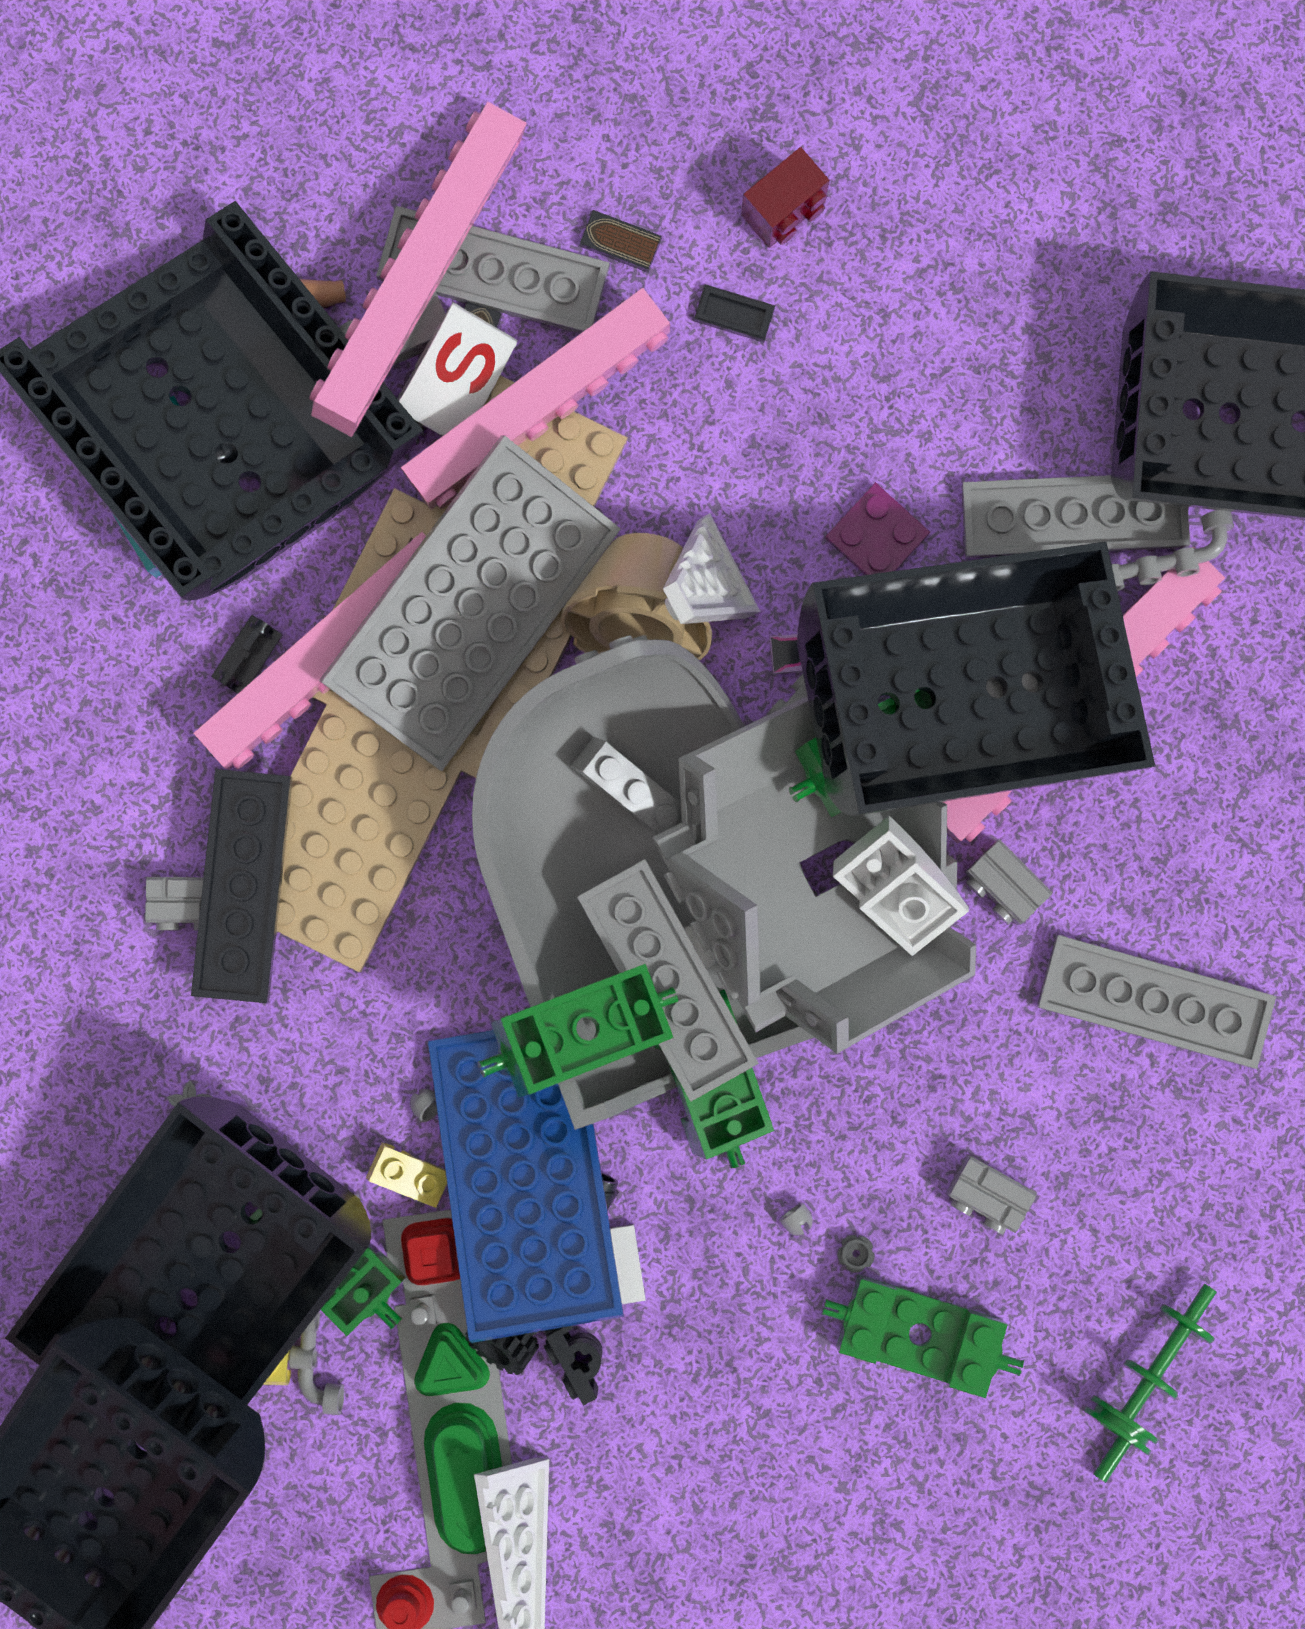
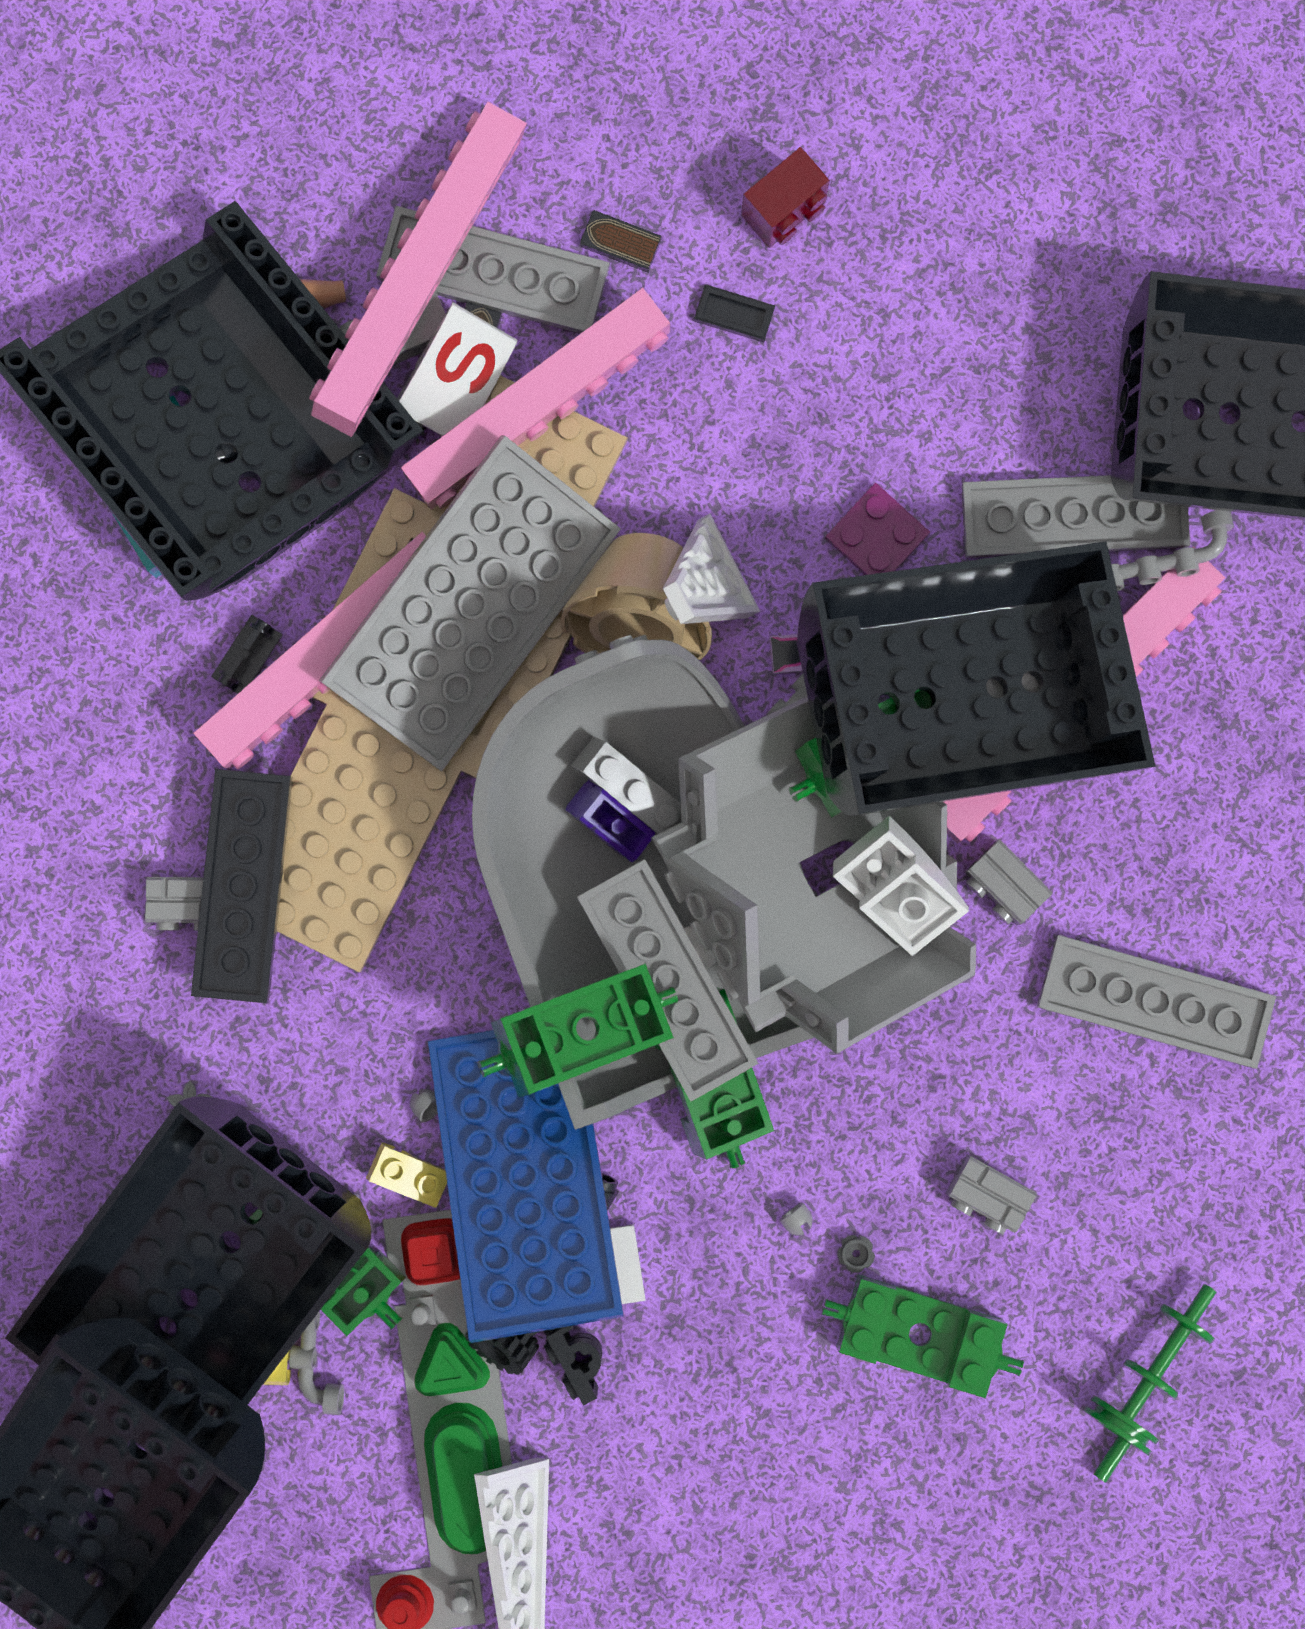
none -> dark purple brick [565,780,655,863]

